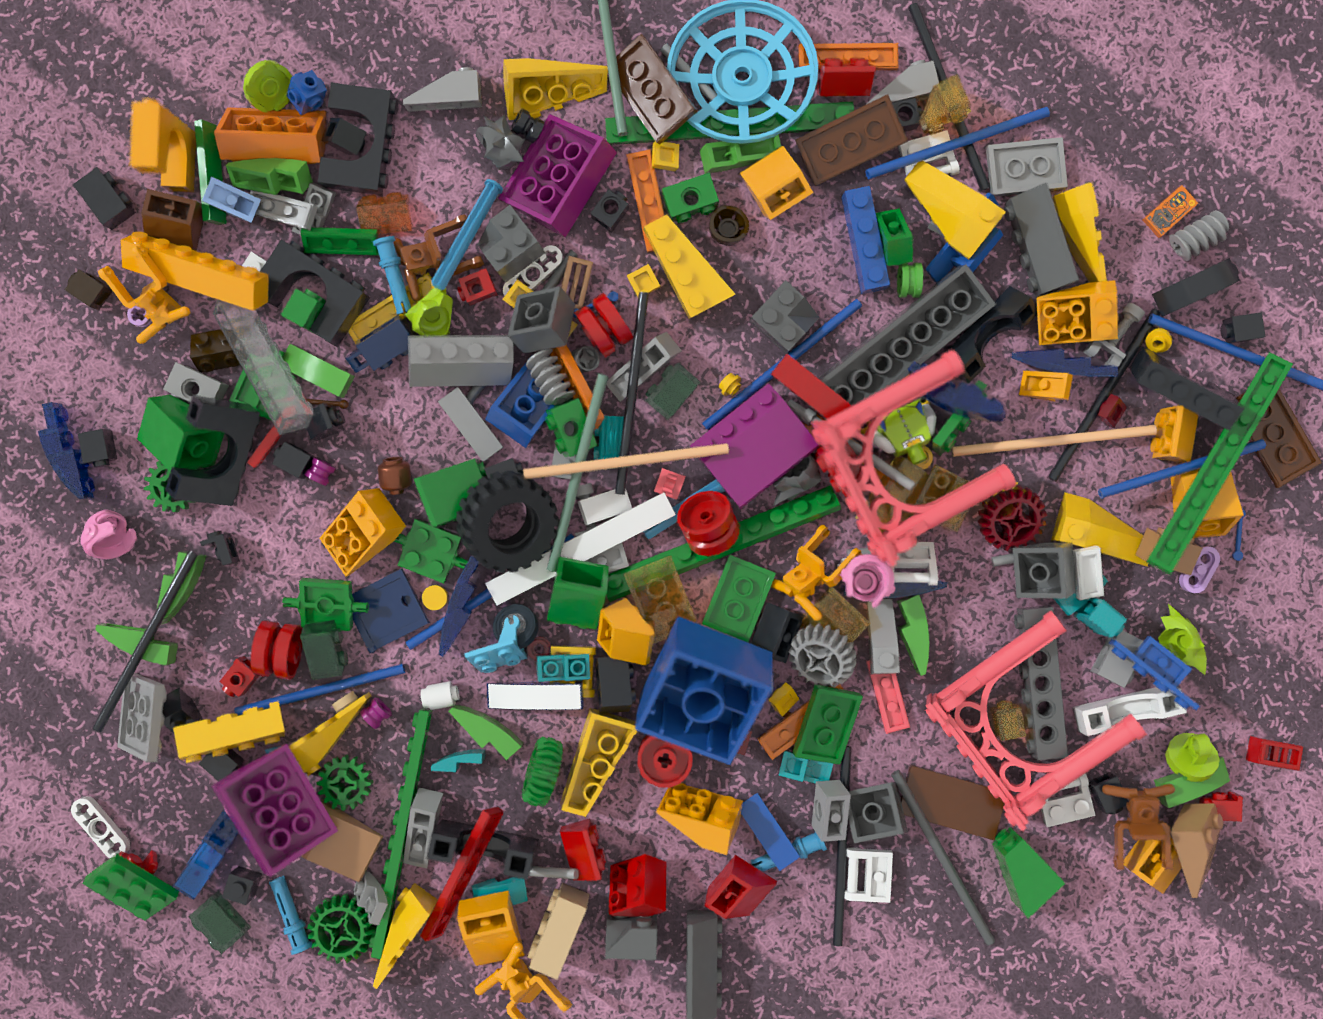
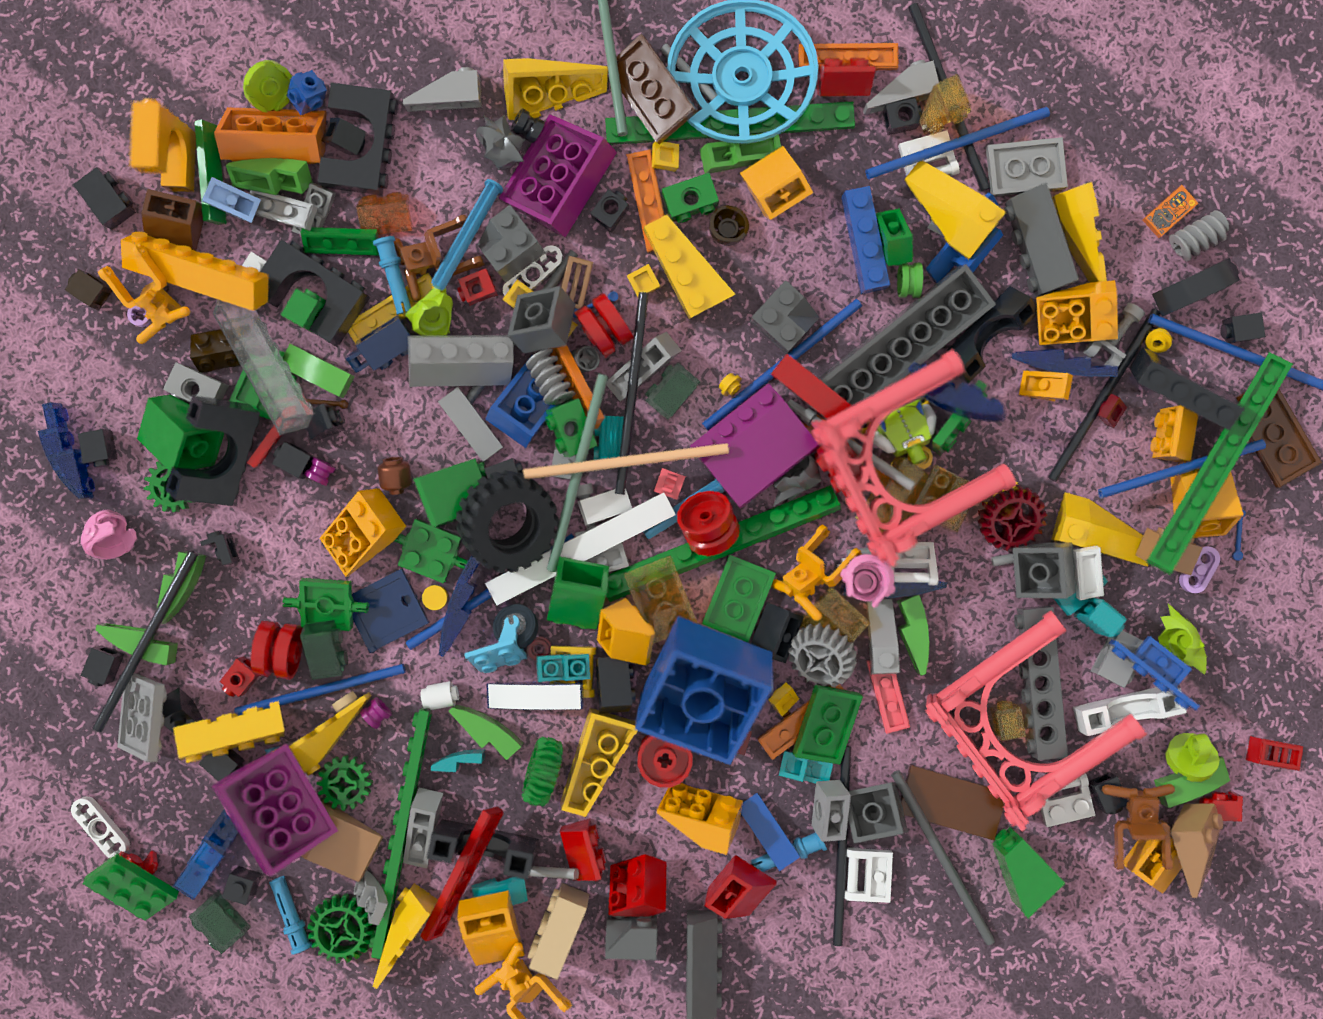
reddish brown tile [795,94,908,186] -> none
light nougat piece [952,425,1157,457] -> none
none -> black brick [80,645,124,686]

